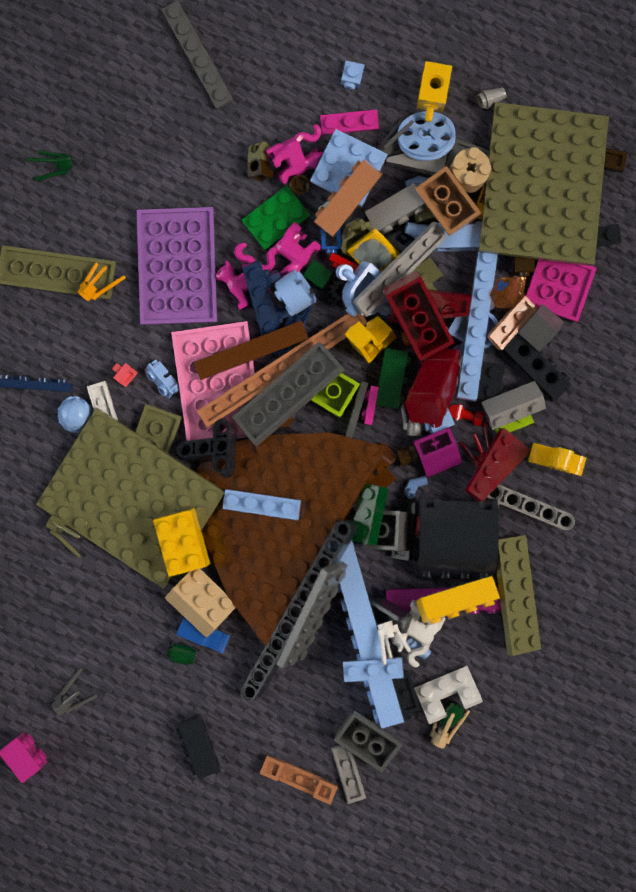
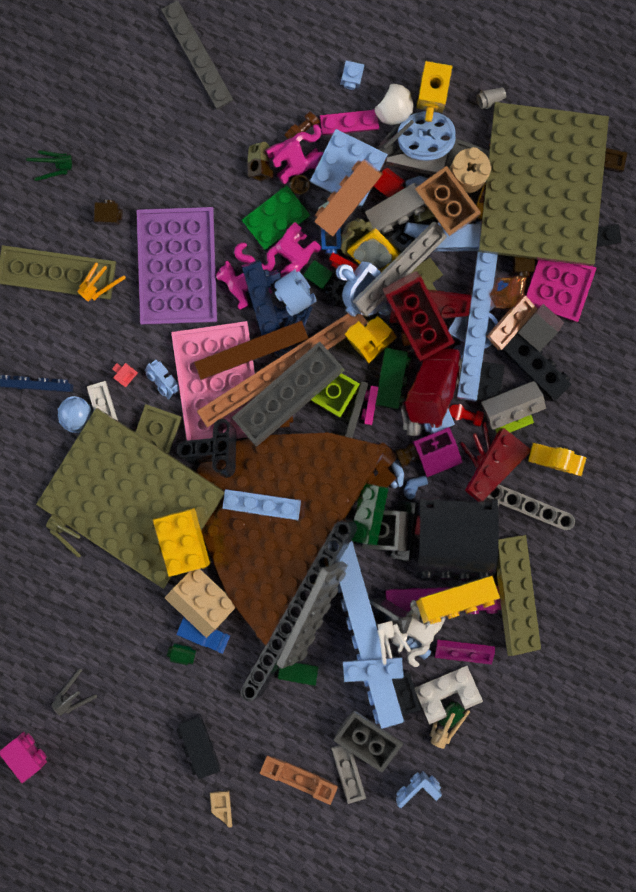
none -> dark brown brick [94,200,123,226]
none -> tan tile [210,791,232,828]
none -> dark green tile [278,662,319,686]
none -> reddish brown leg [284,111,320,143]
none -> red brick [374,168,405,198]
none -> white piece [375,84,413,125]
none -> light blue arm [391,459,404,489]
none -> light blue bracket [396,771,442,808]
none -> magenta plate [435,640,495,665]

